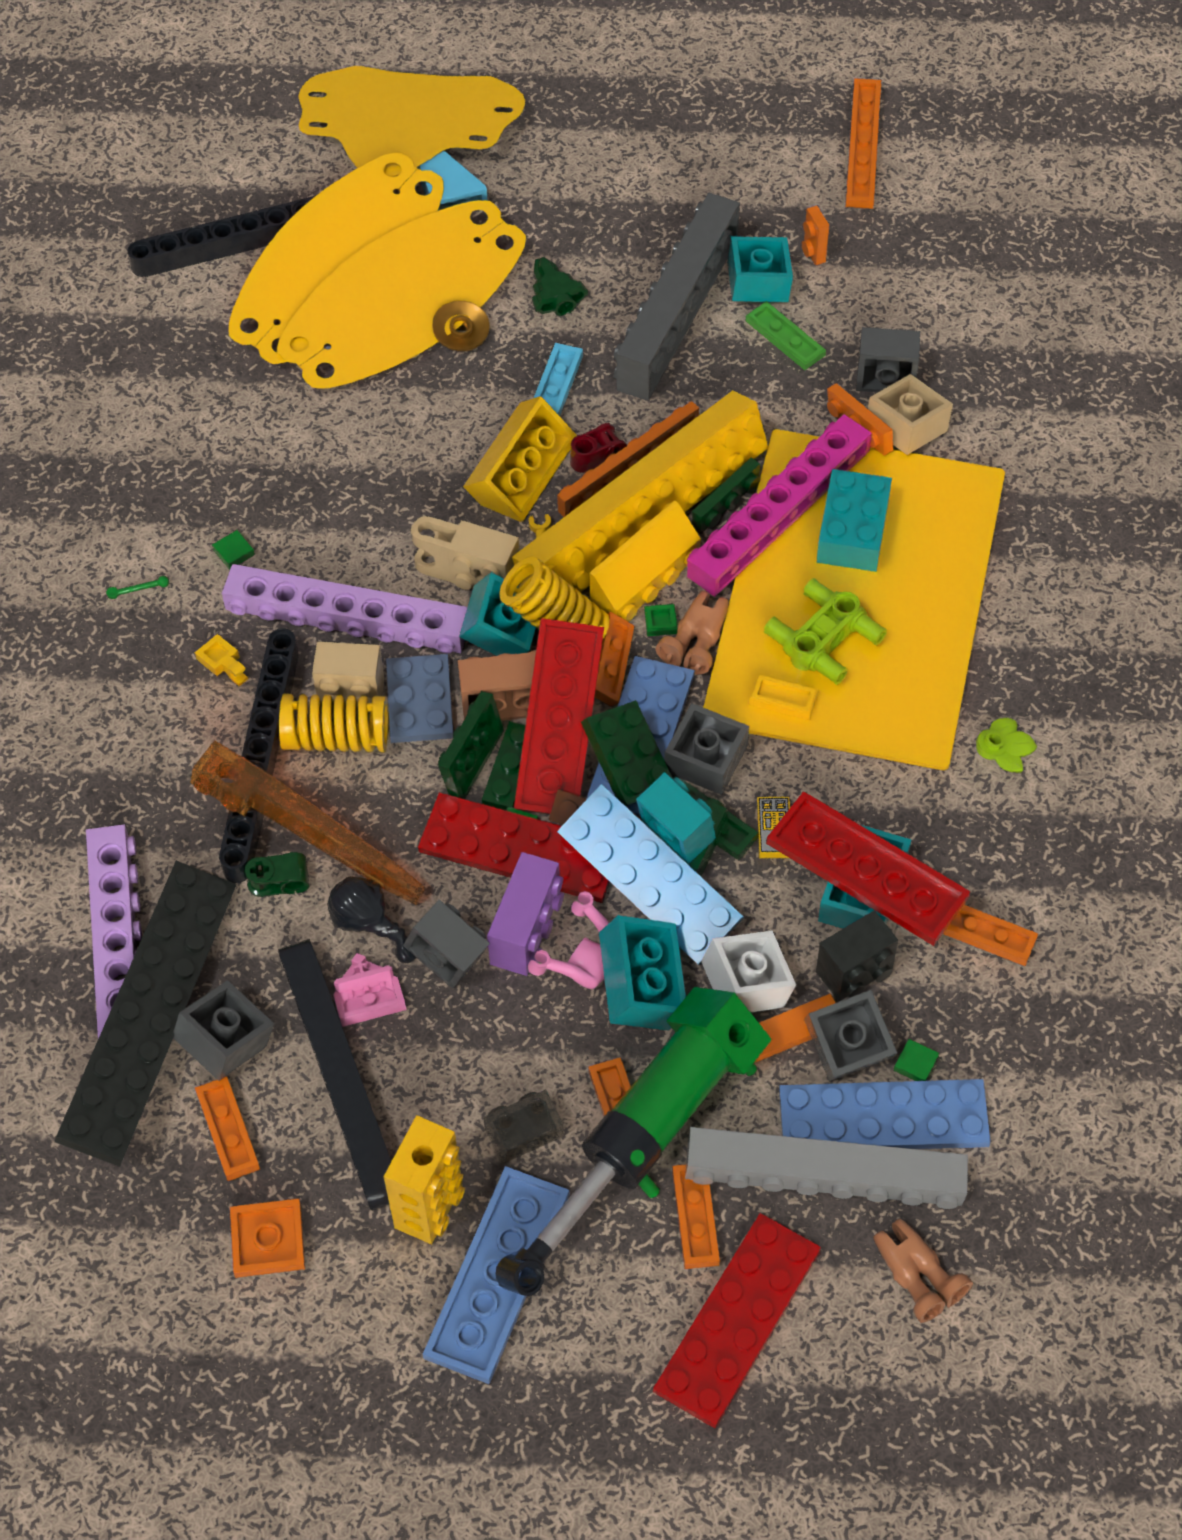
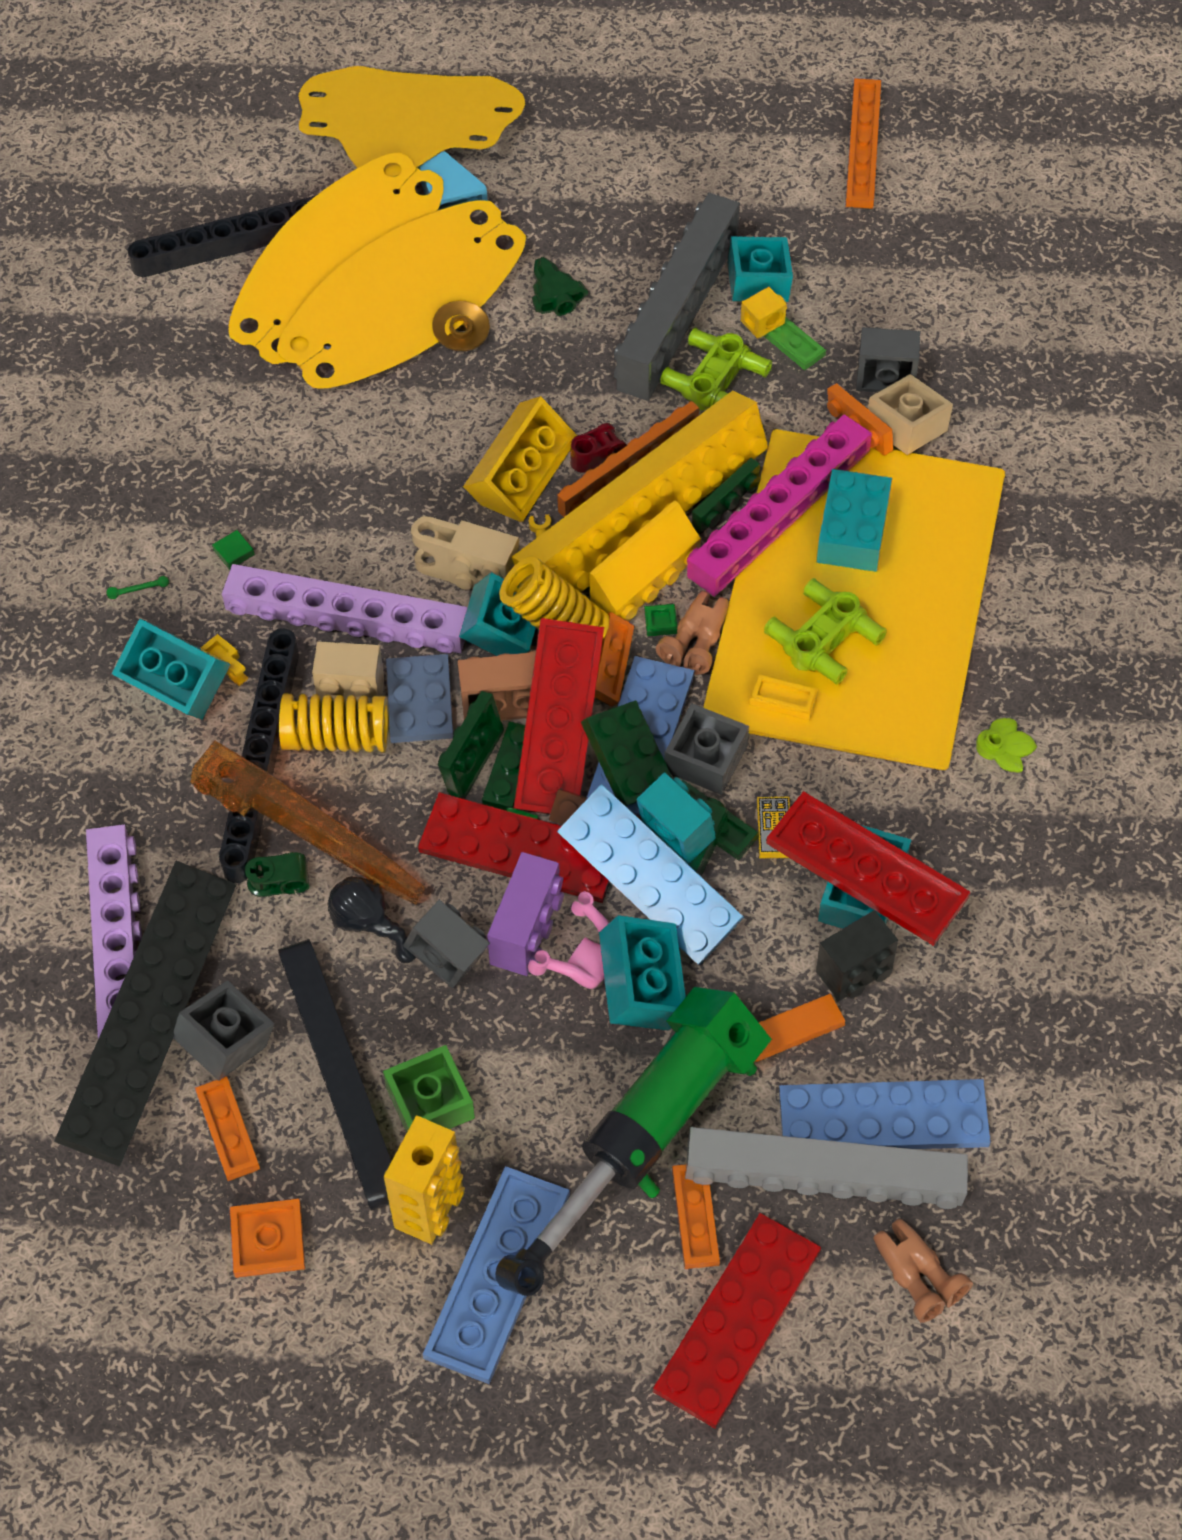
bright pink slope [333,953,406,1027] -> none
clear smoke brick [483,1089,564,1164] -> none
medium azure plate [534,343,583,416] -> none
orange plate [588,1057,631,1116] -> none
white brick [701,931,796,1012] -> none
orange plate [802,205,829,265] -> none
dark grey brick [804,990,897,1082] -> none
green tile [894,1039,939,1081] -> none
orange plate [943,905,1038,966] -> none
none -> teal brick [112,619,231,720]
none -> bright green brick [383,1045,475,1133]
none -> lime piece [660,327,772,410]
none -> yellow brick [740,287,787,339]

